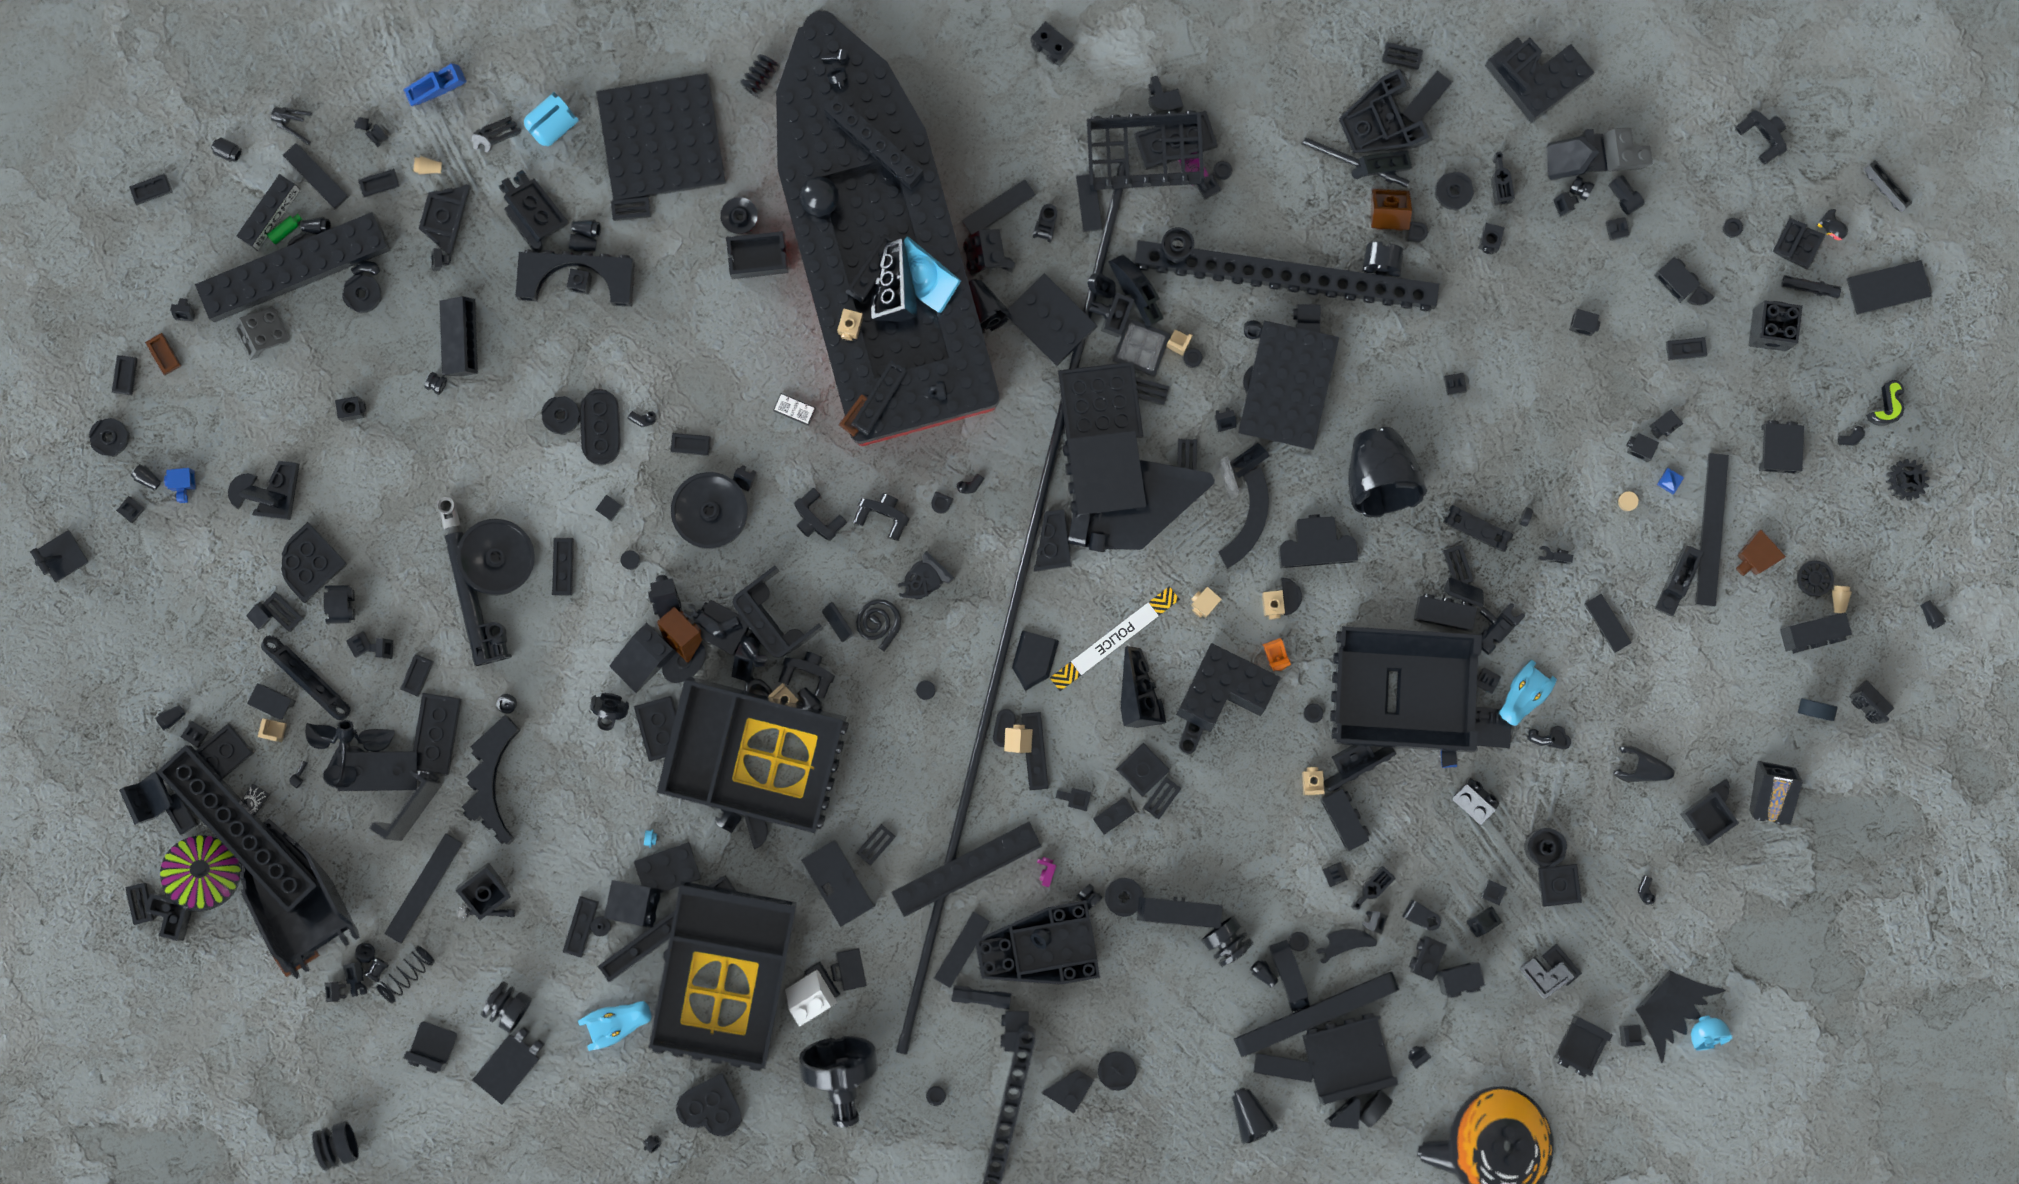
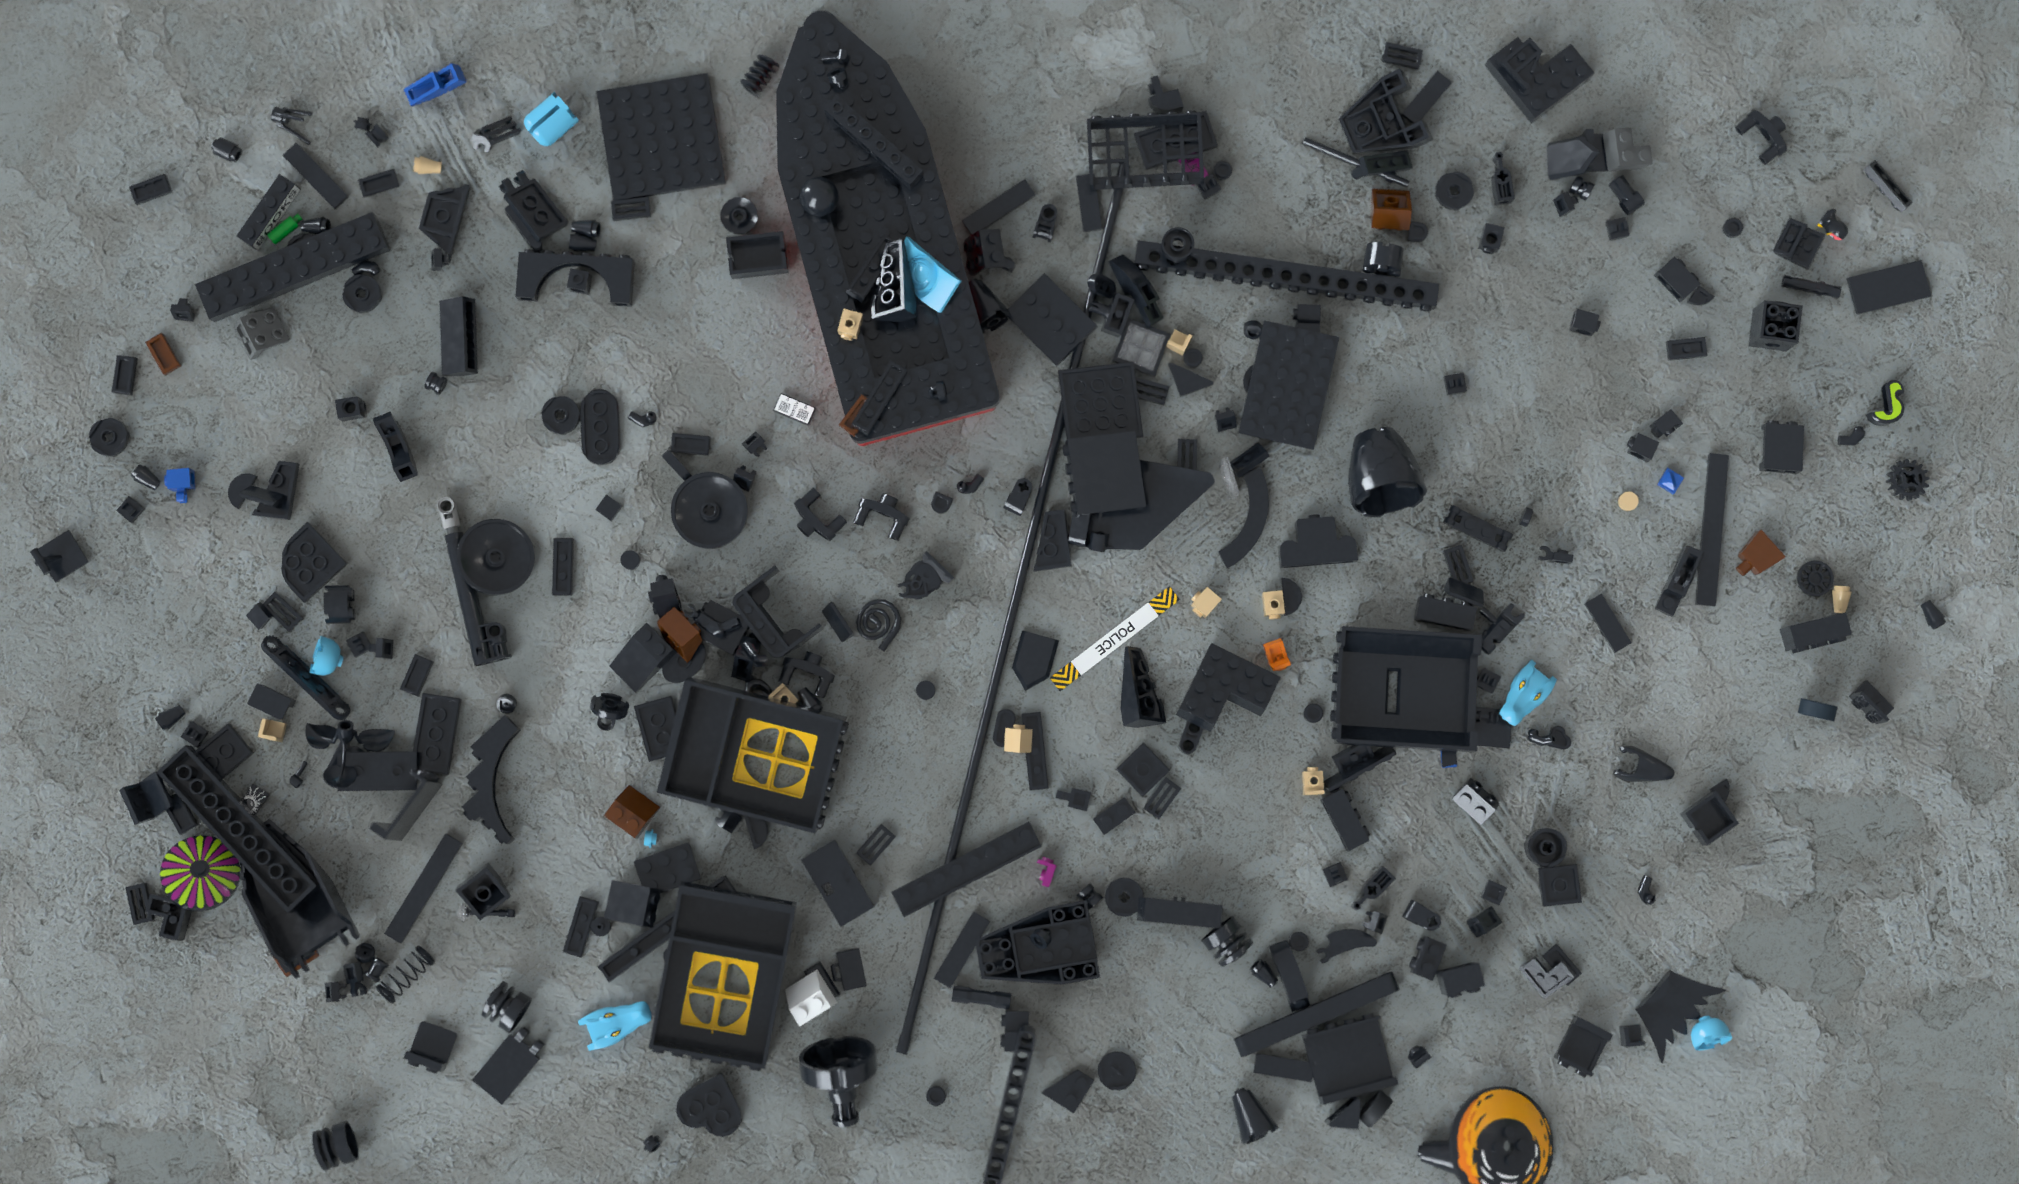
black brick [1031,21,1074,67] -> none
black slope [1749,761,1803,825] -> none
none -> medium azure cylinder [310,636,344,676]
none -> black arch [373,411,418,482]
none -> reddish brown slope [604,785,660,839]
none -> black beam [662,450,692,481]
none -> black tile [742,431,767,457]
none -> black piece [1003,478,1032,516]
none -> black tile [1168,362,1213,397]

